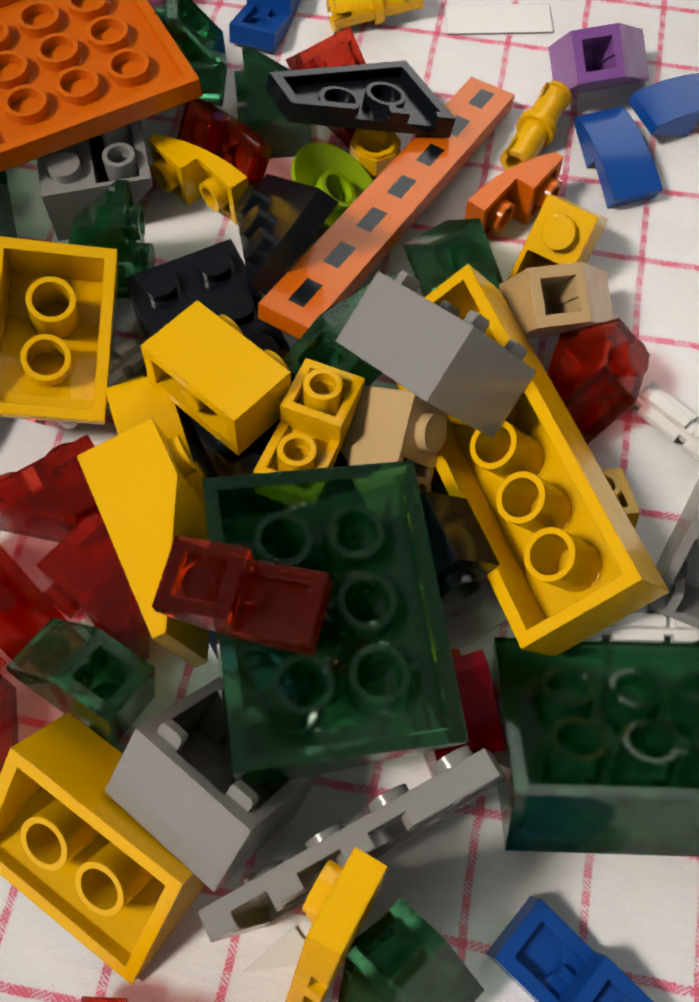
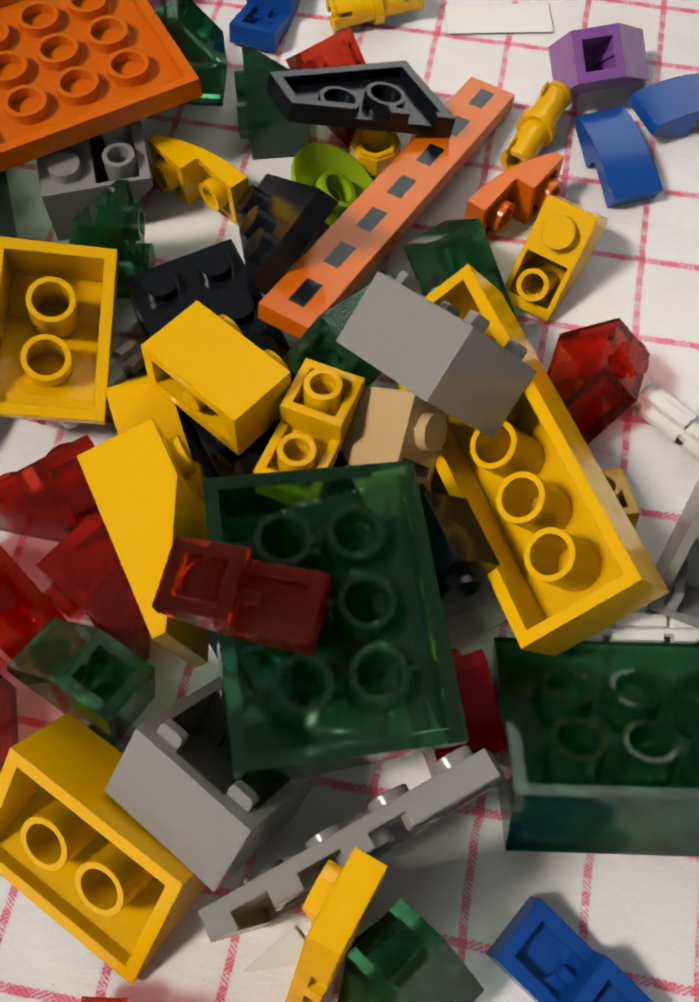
clear red slope [177,98,273,187] -> none
tan slope [499,262,615,339] -> none

